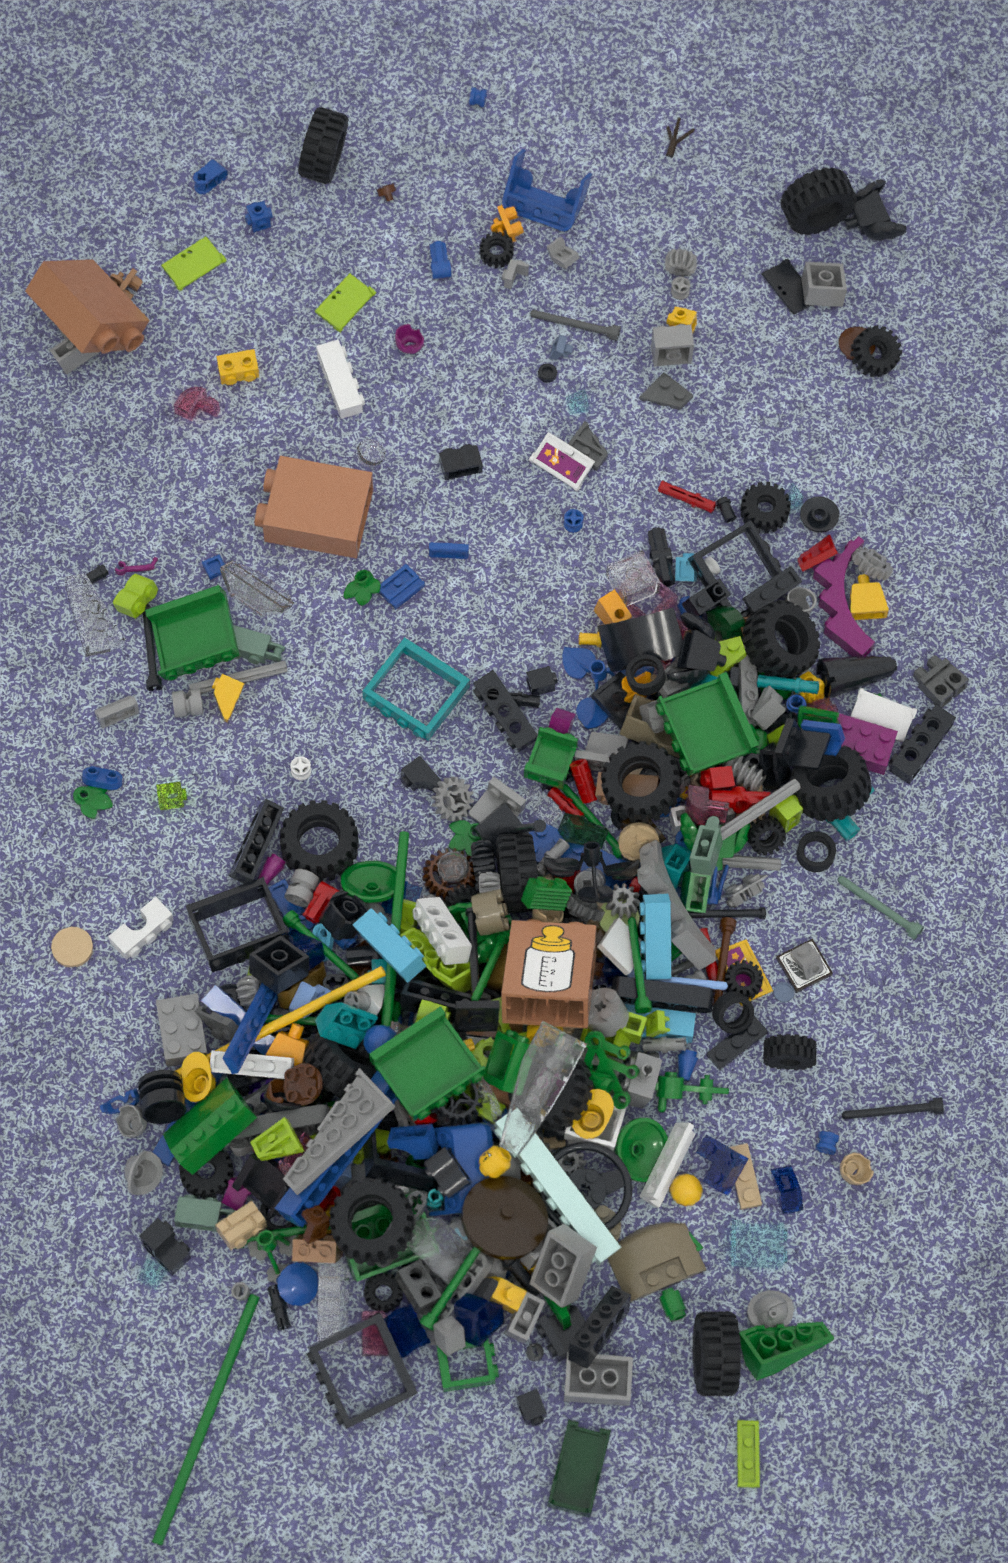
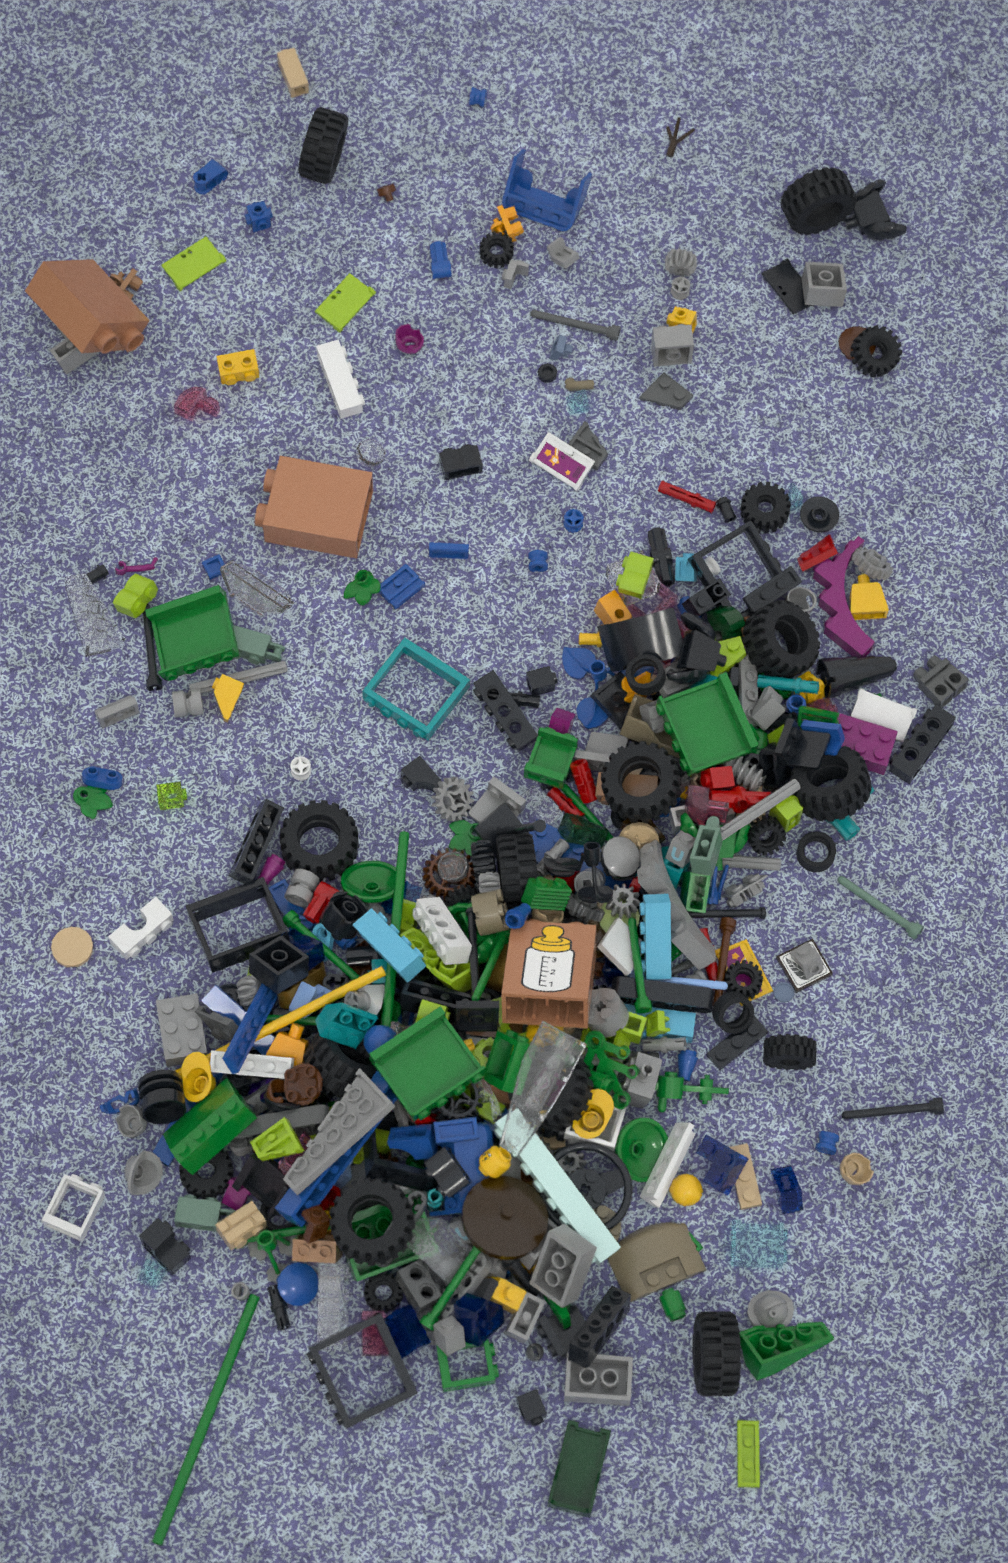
none -> white window [42,1174,105,1242]
none -> tan brick [277,48,309,98]
none -> blue tile [433,1117,479,1145]
none -> blue cone [505,903,531,929]
none -> blue wheel [528,550,548,572]
none -> dark tan arm [565,377,594,391]
none -> light grey dish [601,836,640,877]
none -> lime brick [616,551,654,599]
none -> light grey brick [665,830,696,868]

